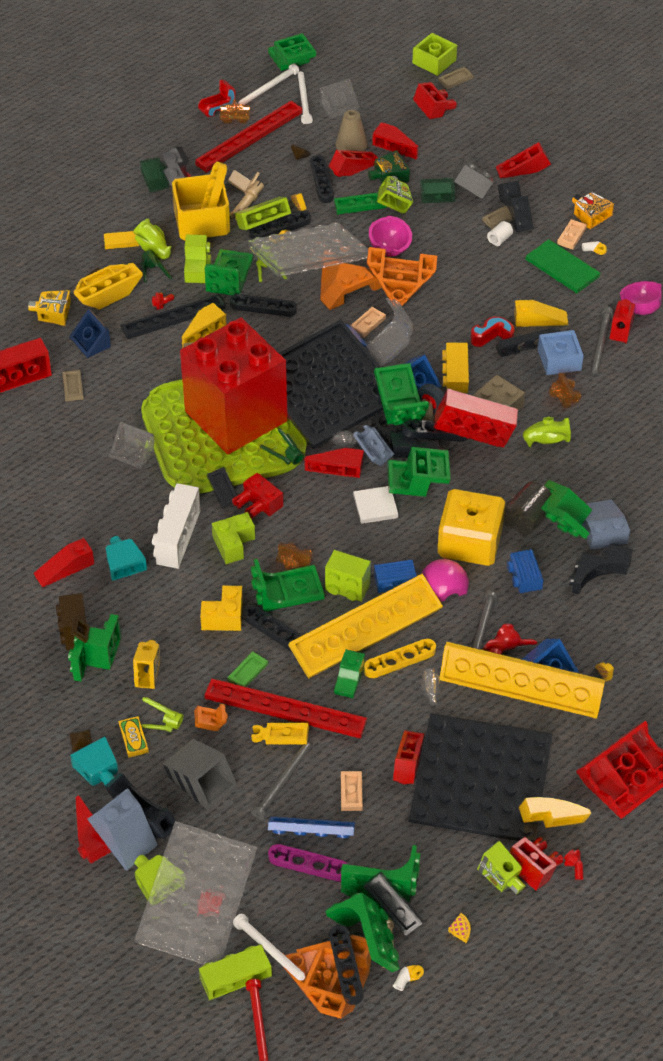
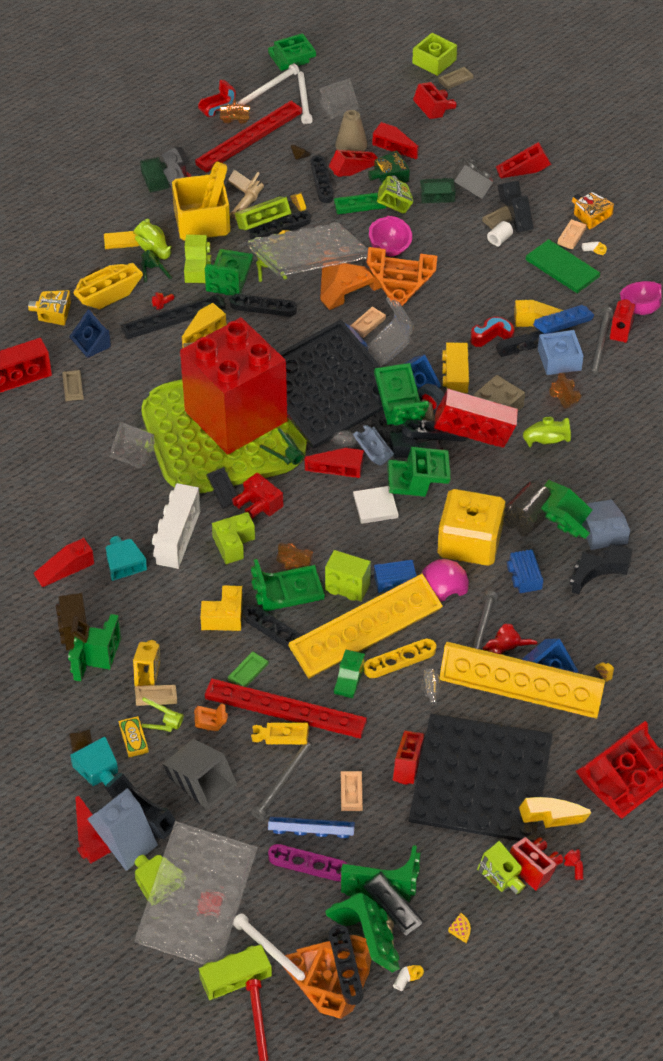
none -> tan tile [135,685,177,706]
none -> blue plate [533,305,594,334]

